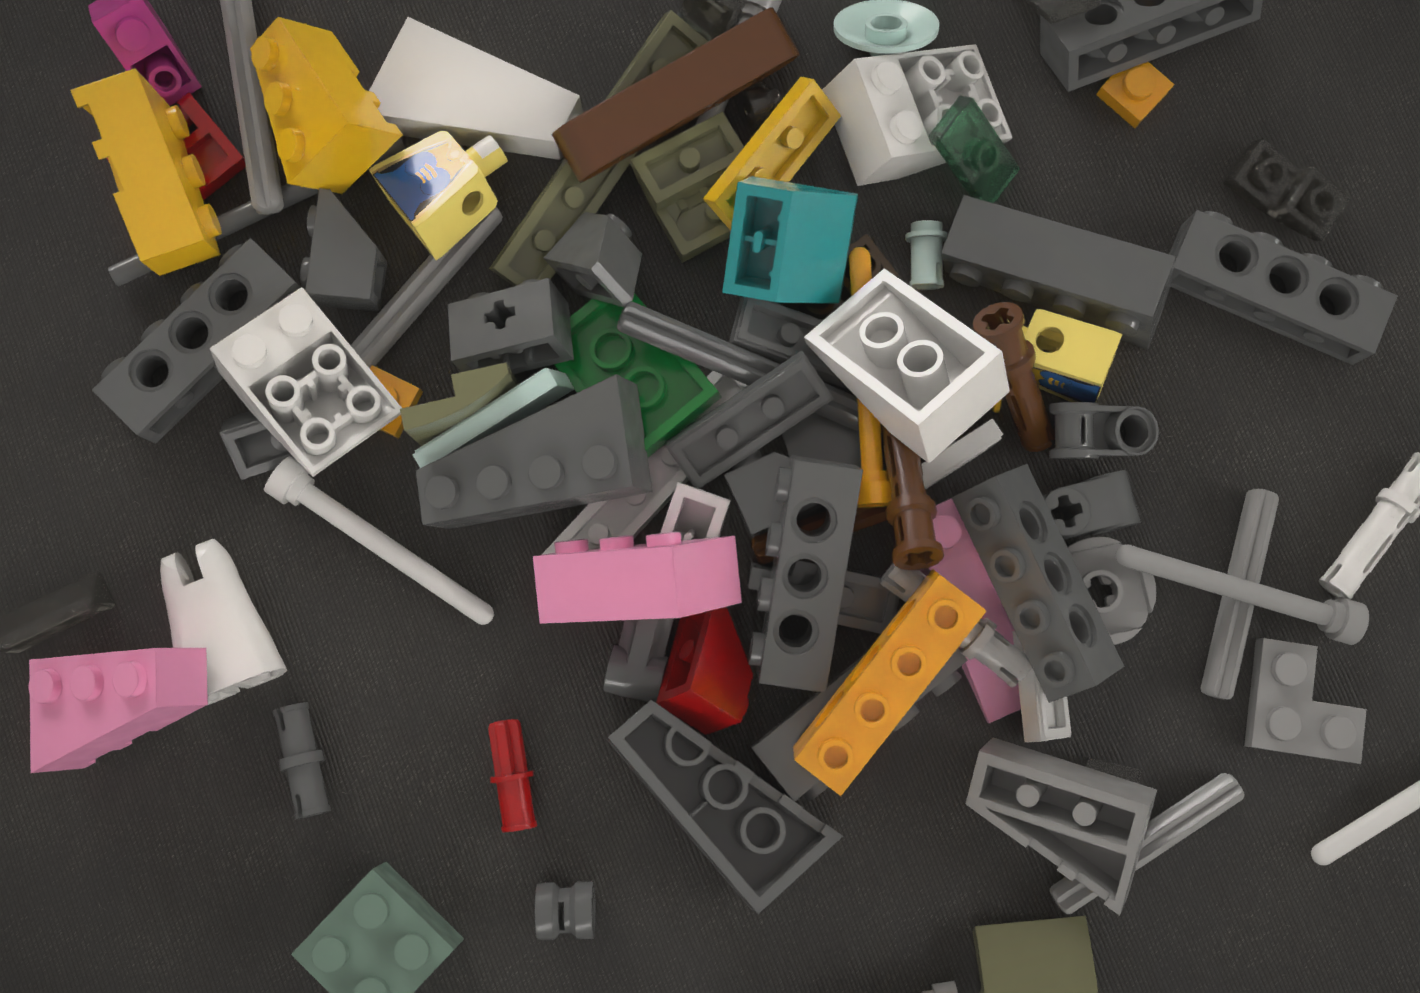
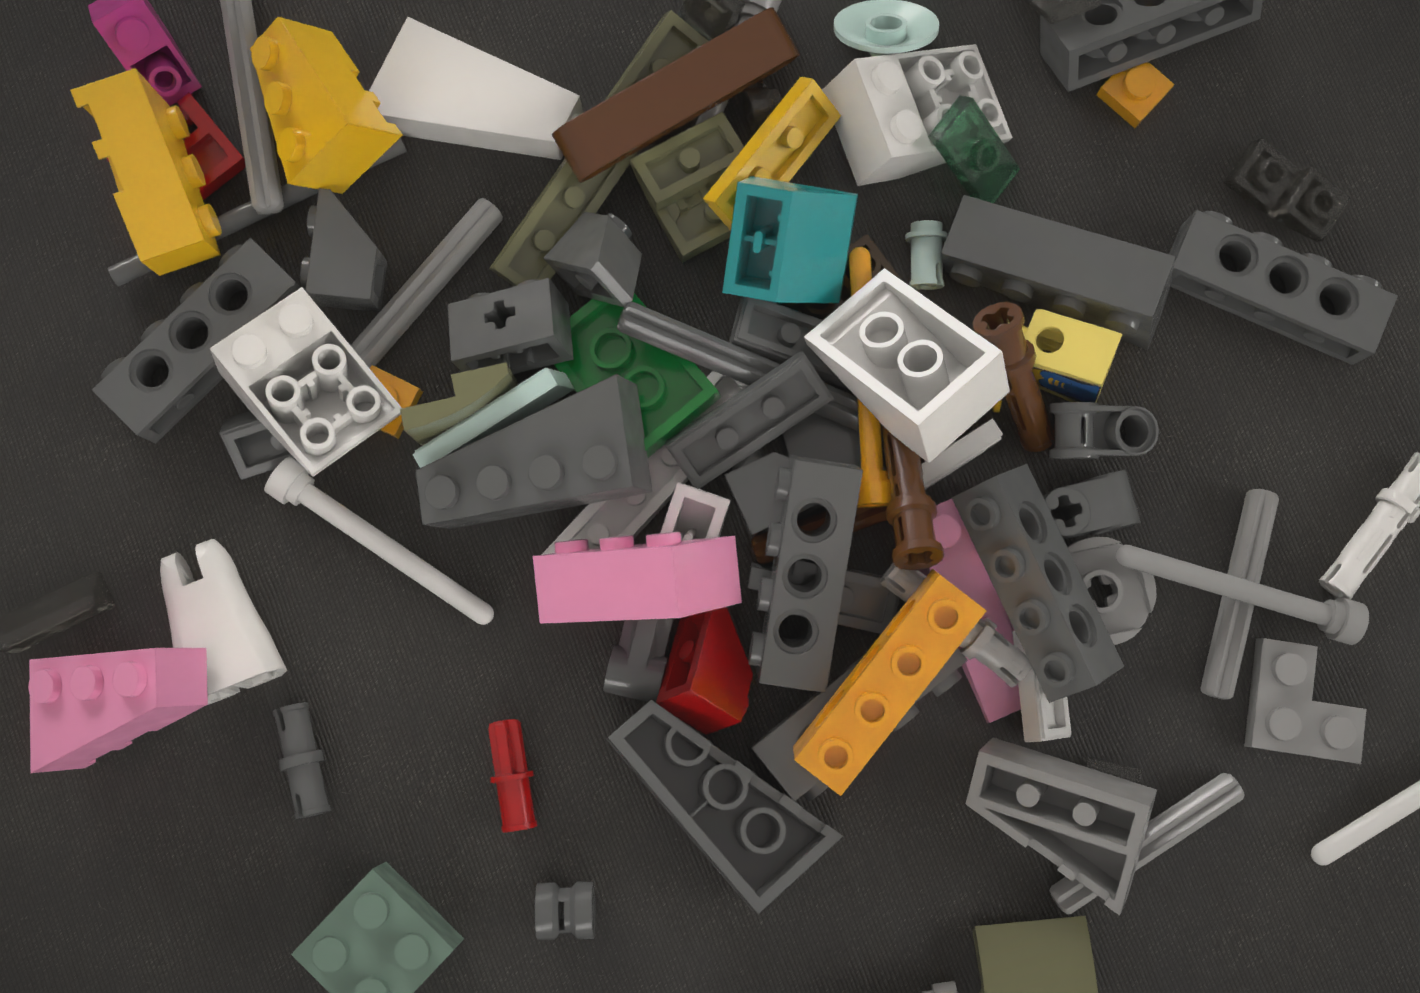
torso [368,131,508,260] -> none

